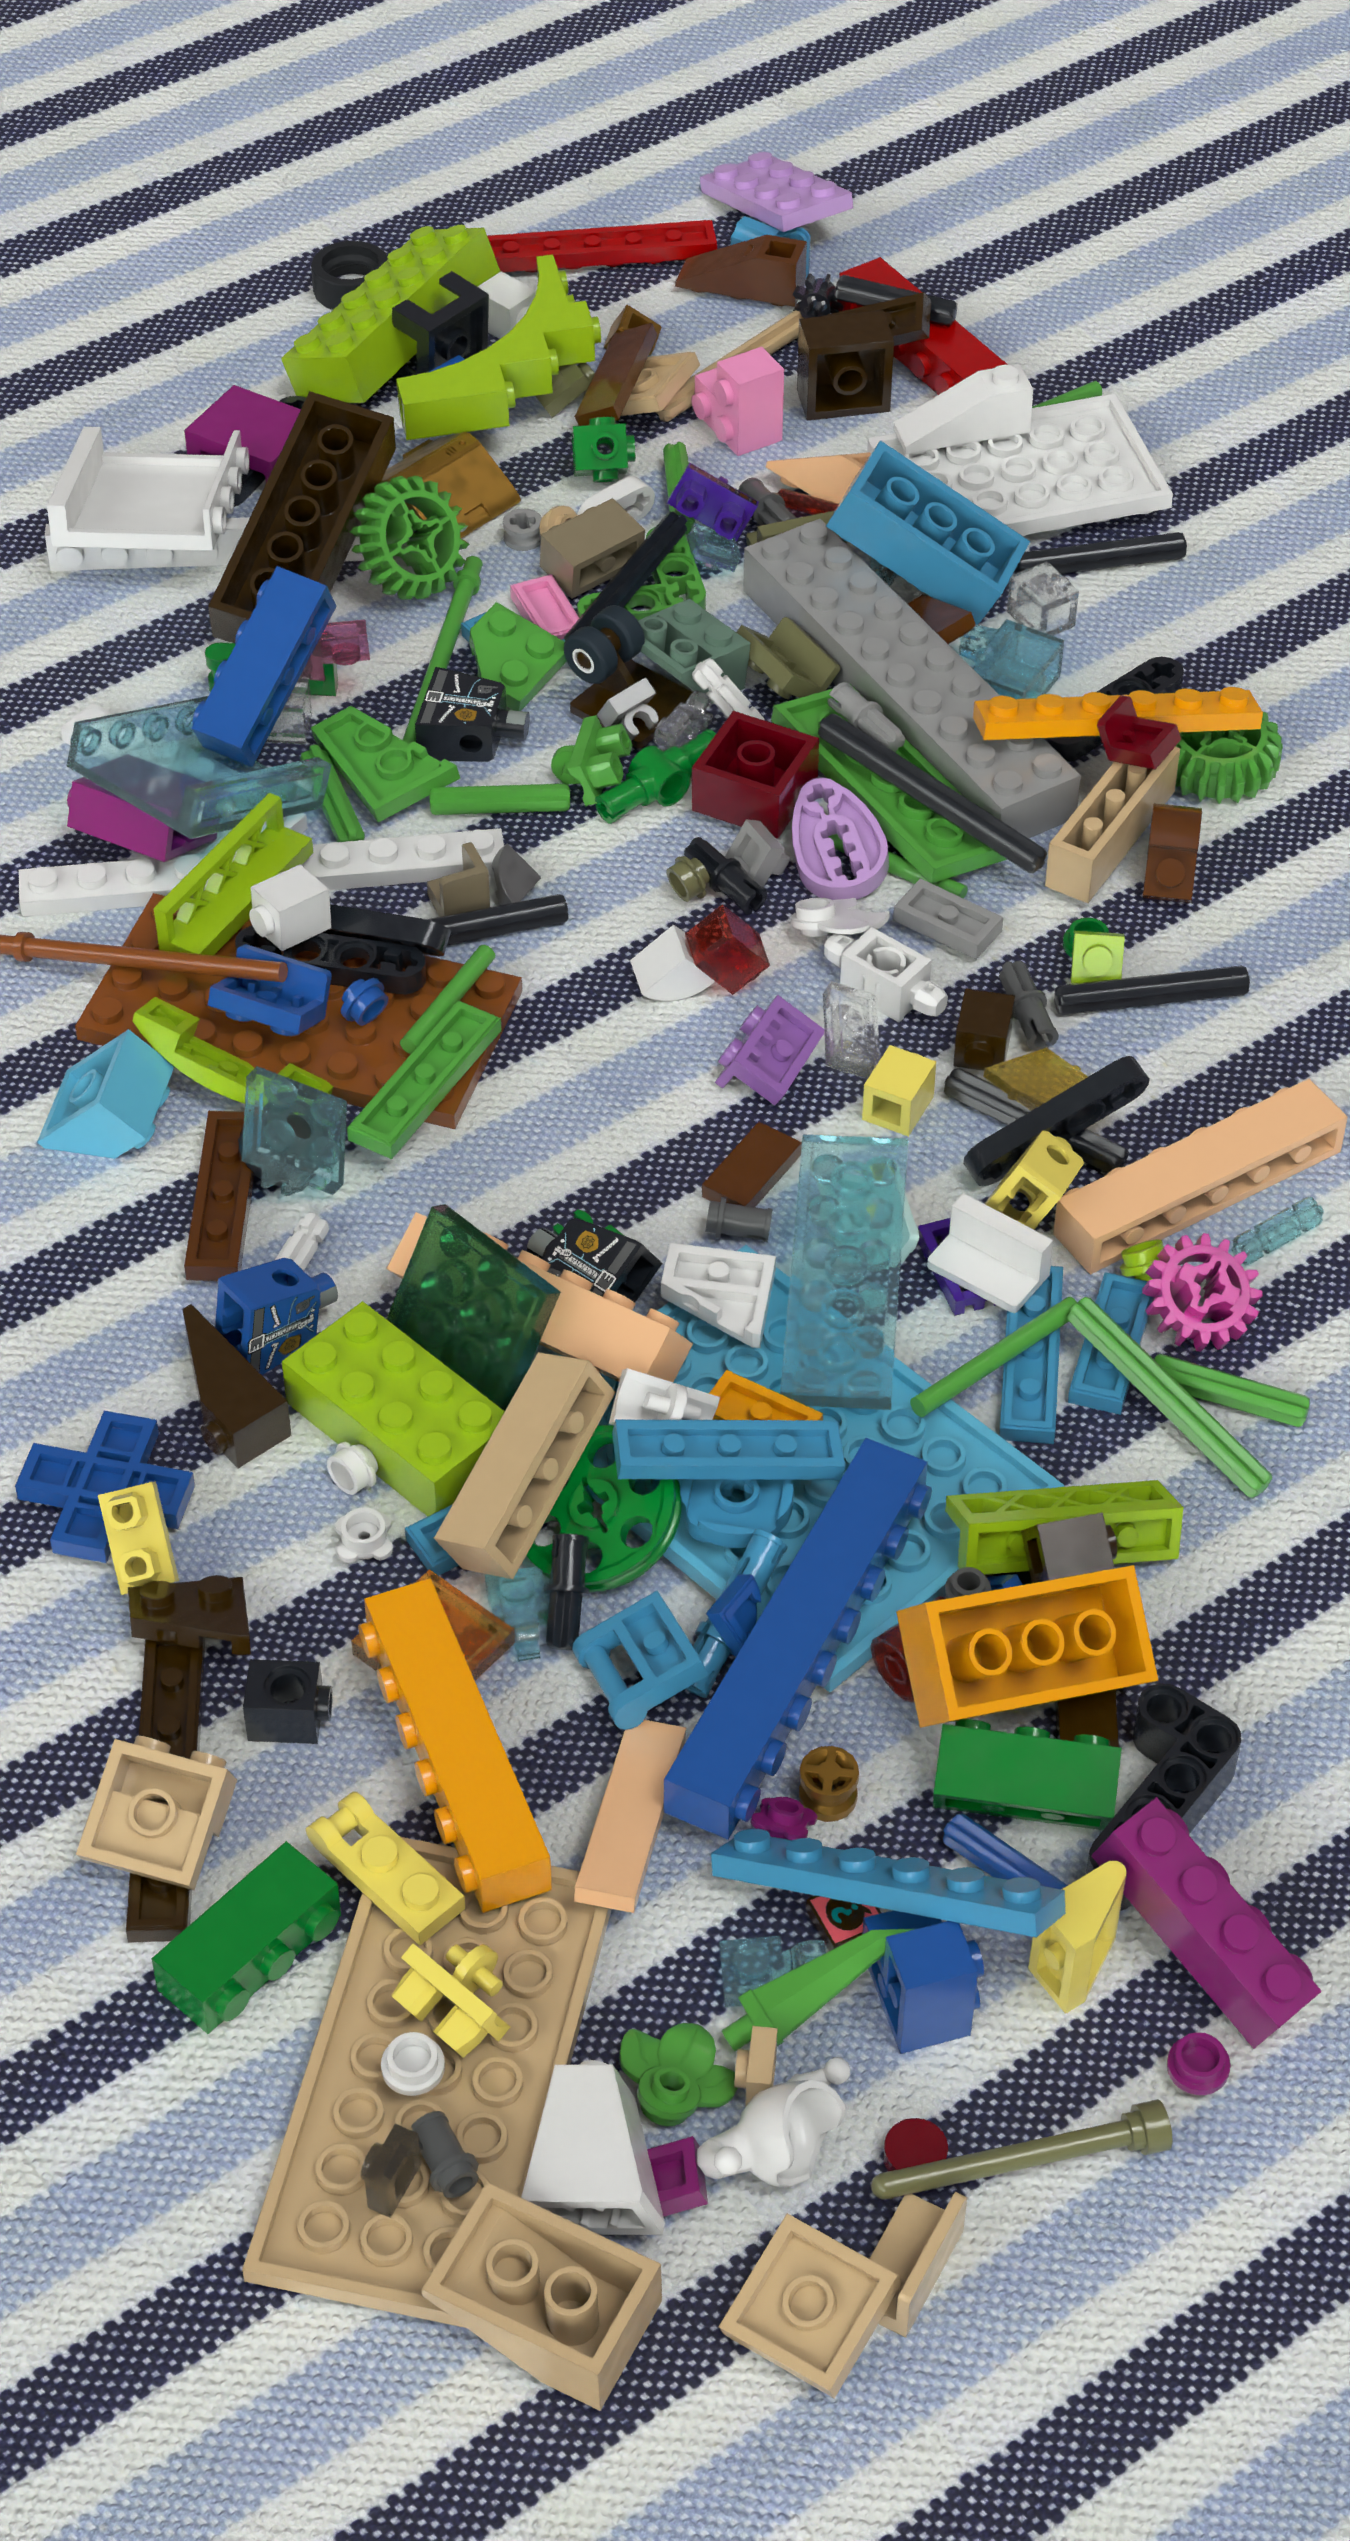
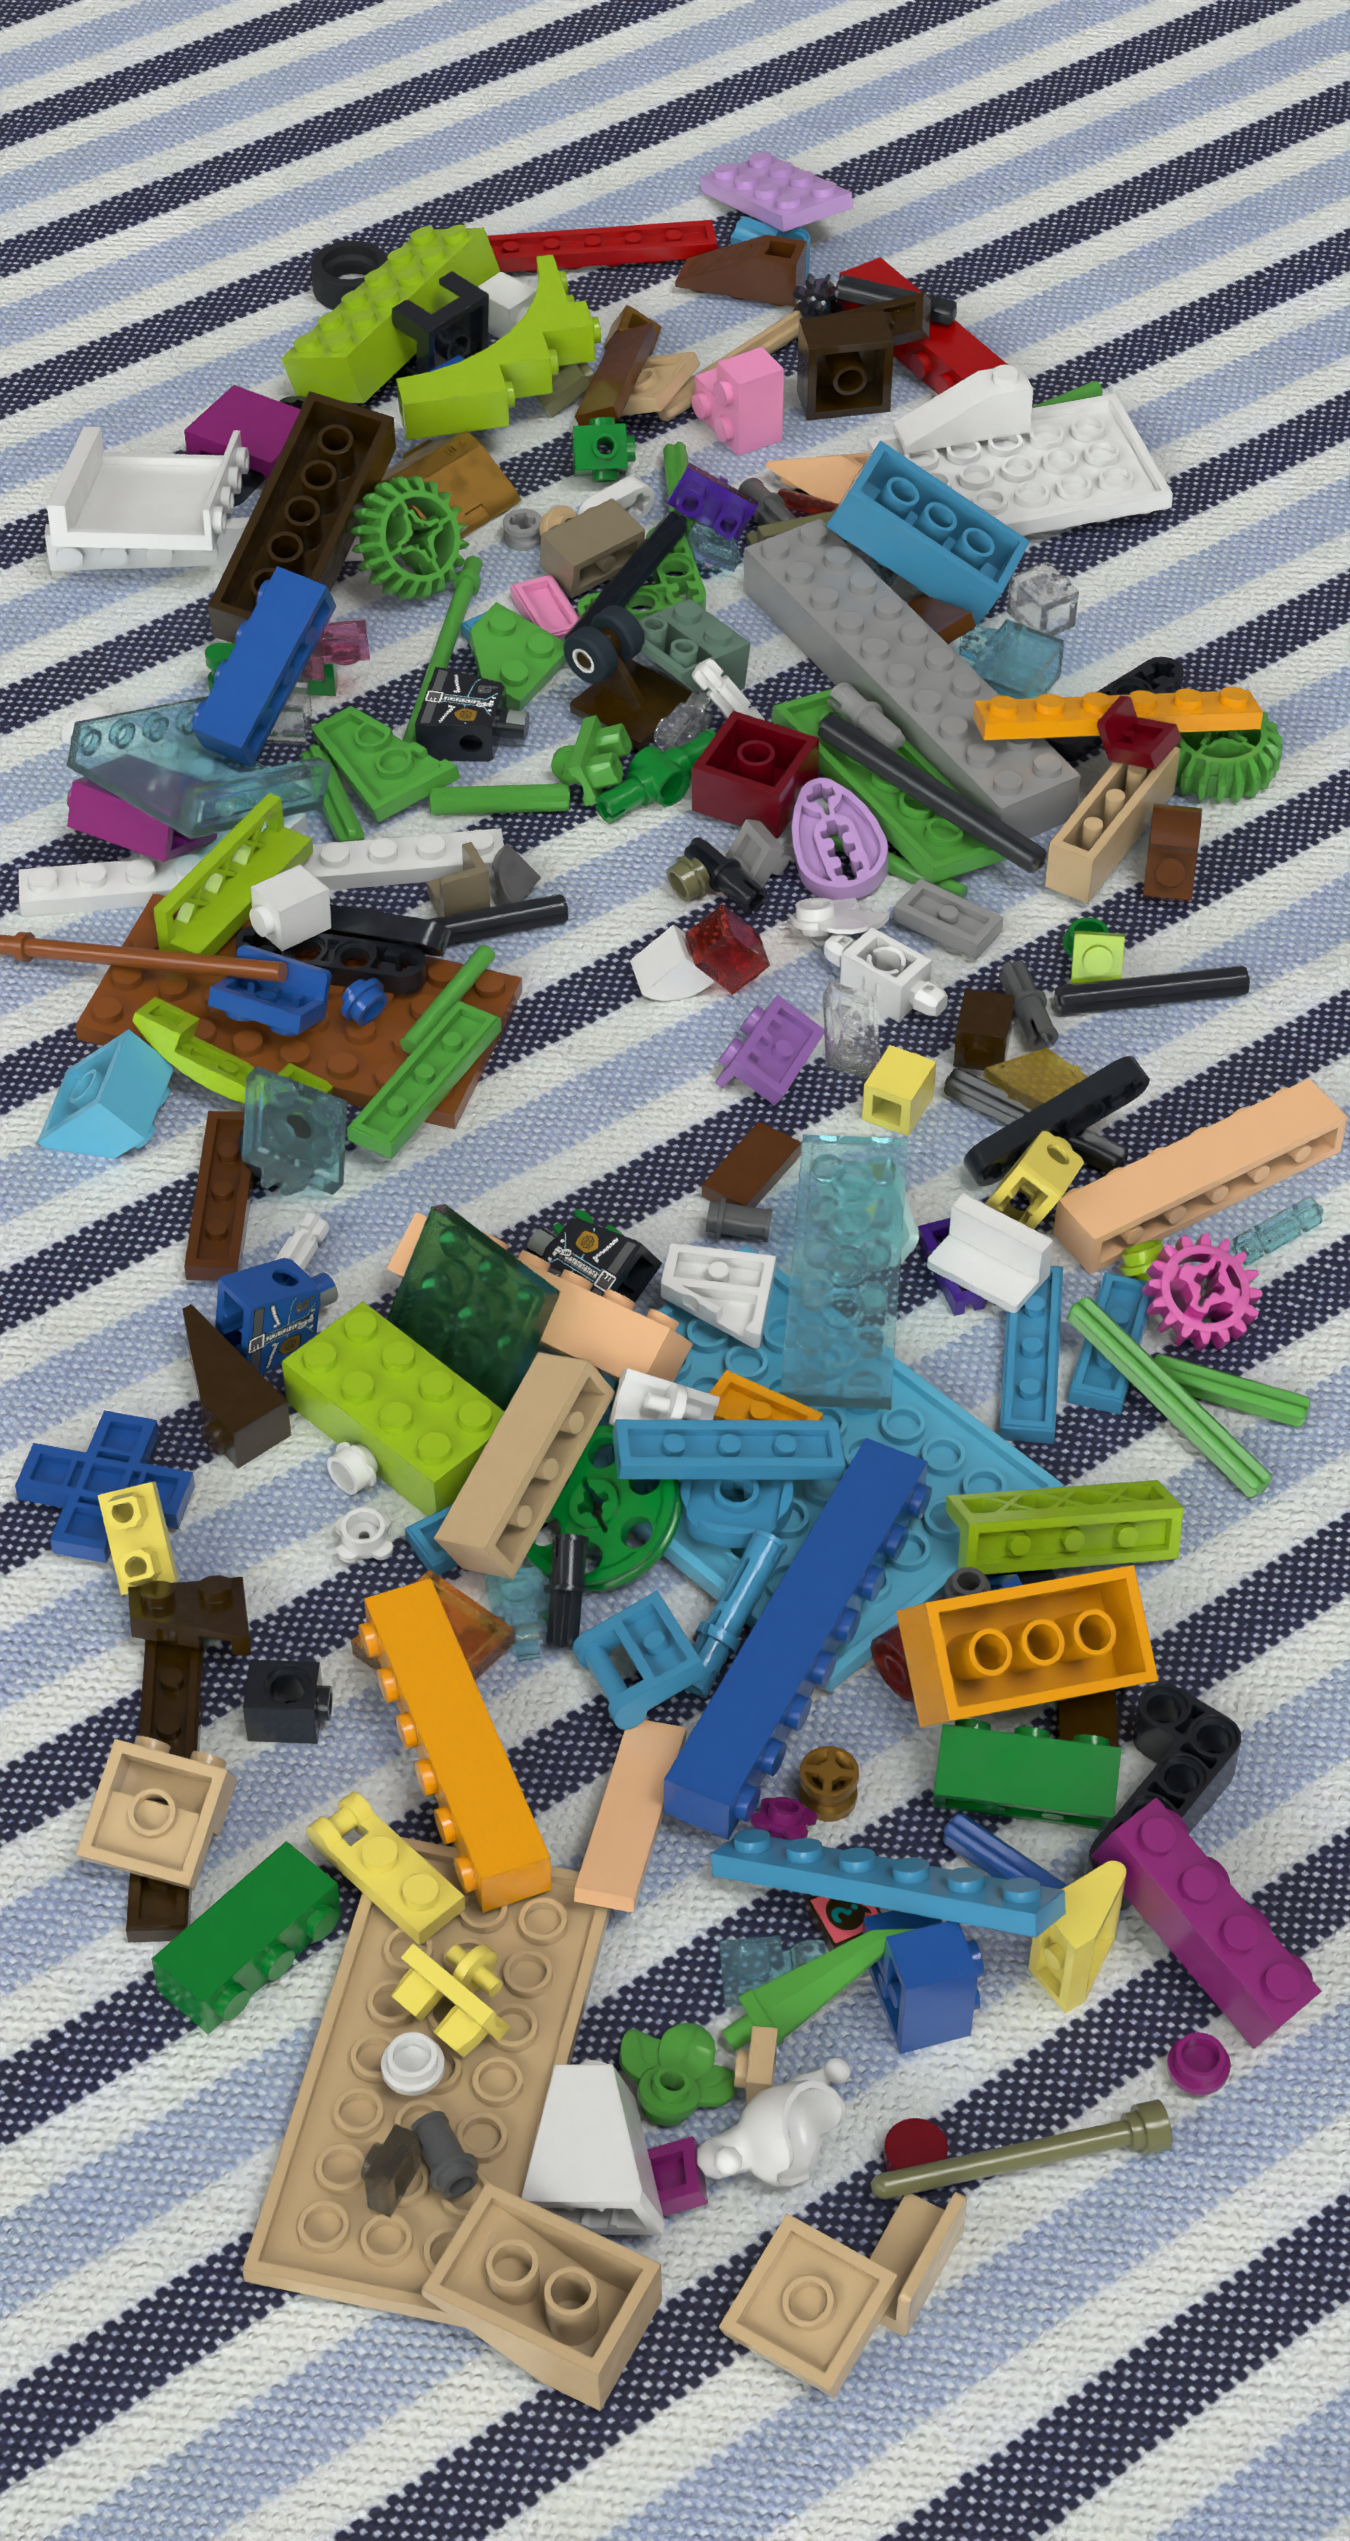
light grey tile [597,677,659,741] -> none
blue tile [706,1574,761,1657] -> none
olive bracket [736,617,841,700] -> none
bright green bar [910,1297,1077,1417] -> none
black axle [1014,532,1187,580] -> none
brick [1021,1512,1117,1583] -> none

